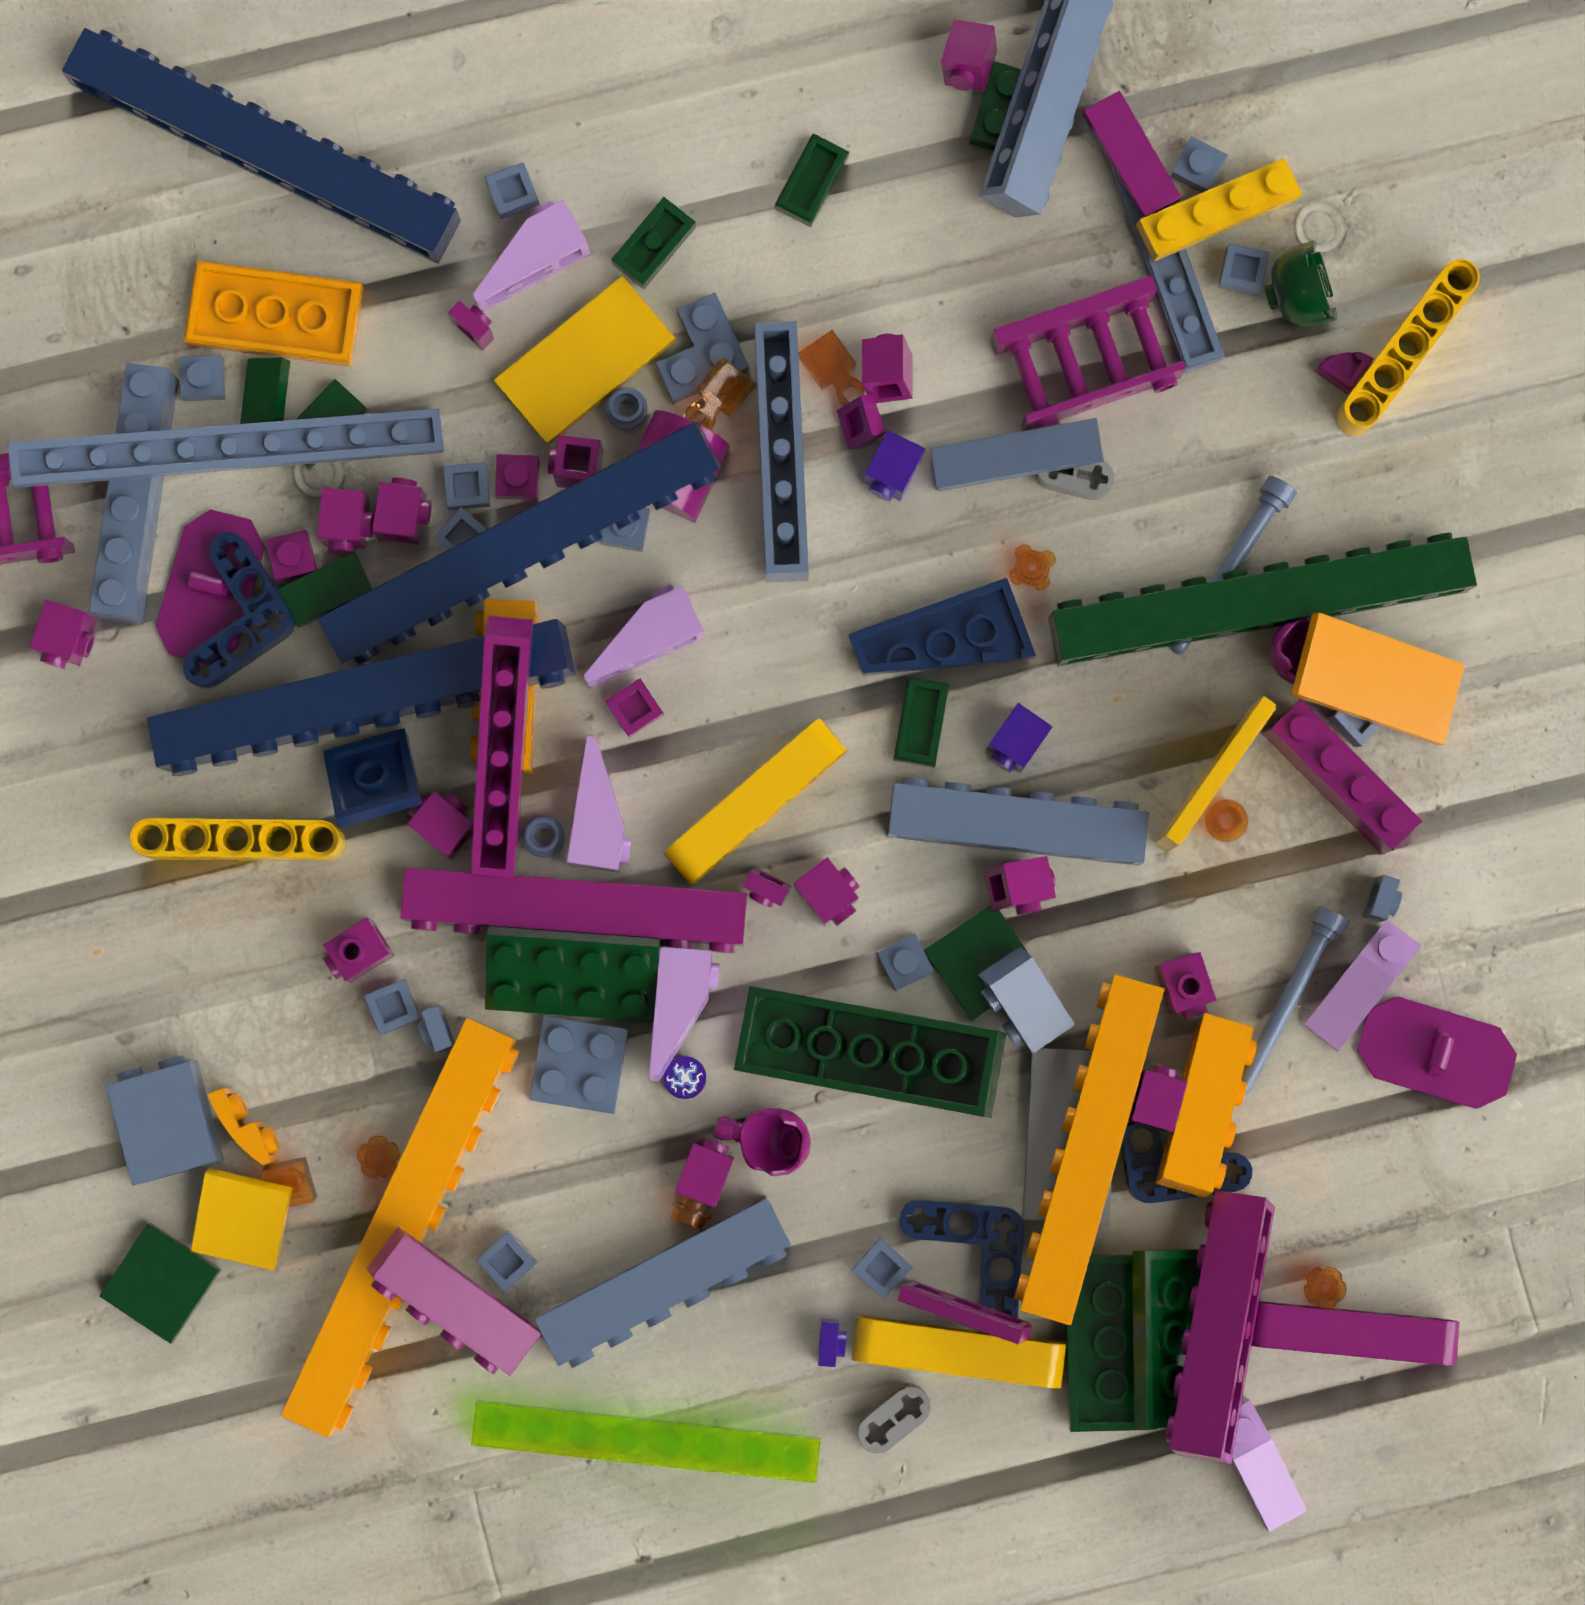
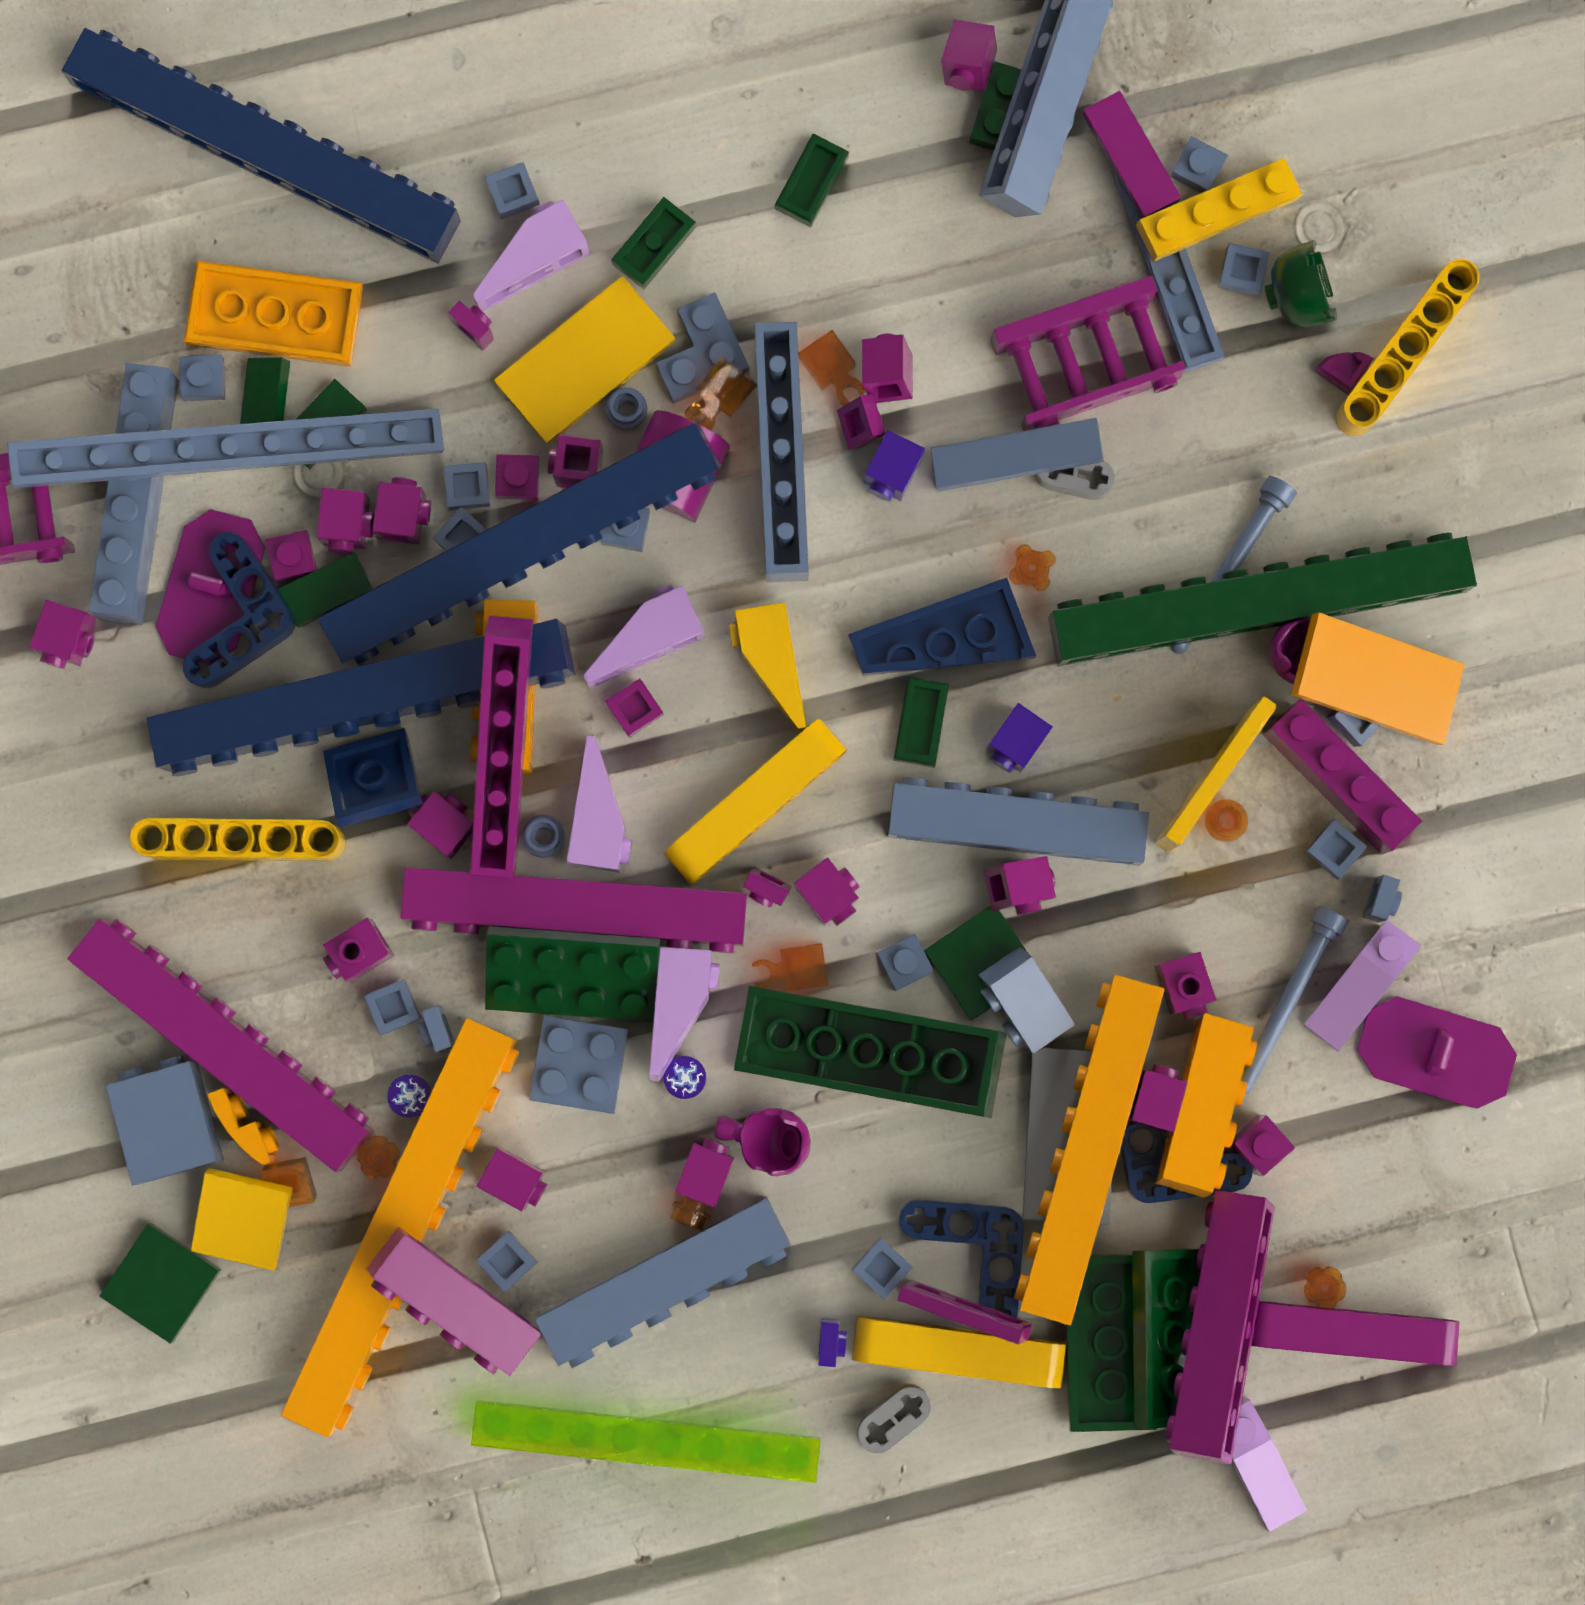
none -> magenta brick [67,918,374,1172]
none -> dark purple tile [387,1075,432,1118]
none -> magenta brick [476,1147,548,1212]
none -> yellow slope [728,602,806,733]
none -> clear orange plate [752,943,828,992]
none -> magenta brick [1231,1114,1295,1176]
none -> sand blue plate [1305,819,1367,880]

